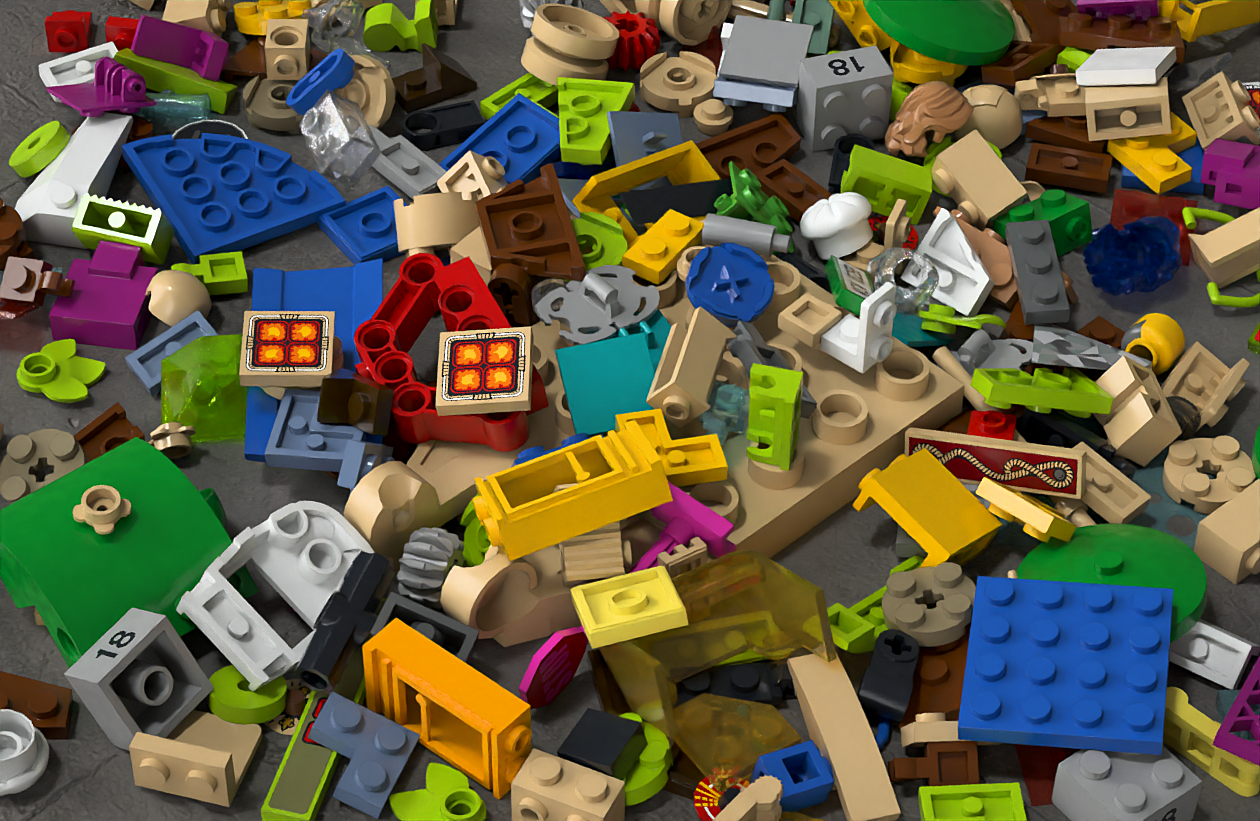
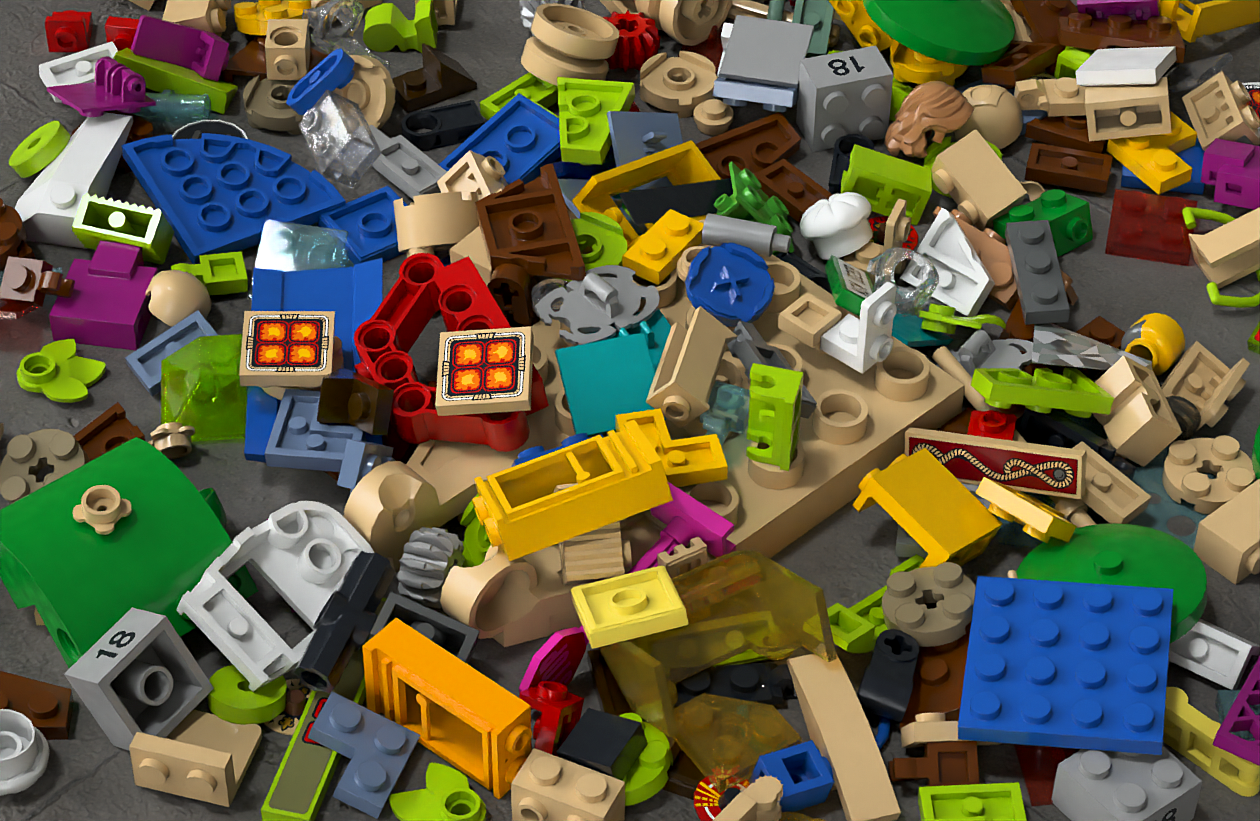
piece [1030,64,1076,80] -> none
clear blue hair [1083,216,1182,296] -> none
none -> clear light blue hinge [248,220,349,299]
none -> red bracket [519,681,584,757]

